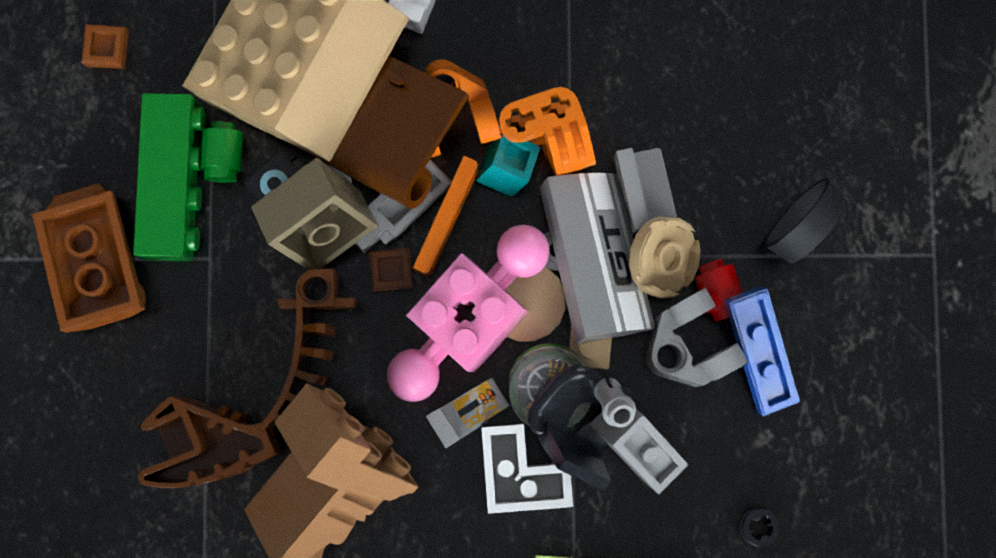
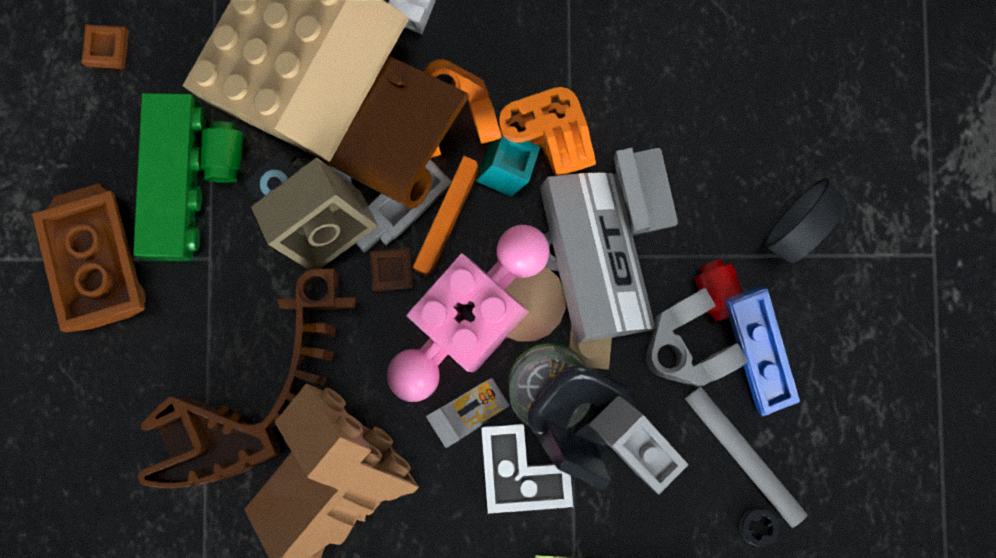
light grey pin [594,378,636,427] -> none
tan tile [629,216,700,298] -> none
none -> light grey piece [685,386,808,528]

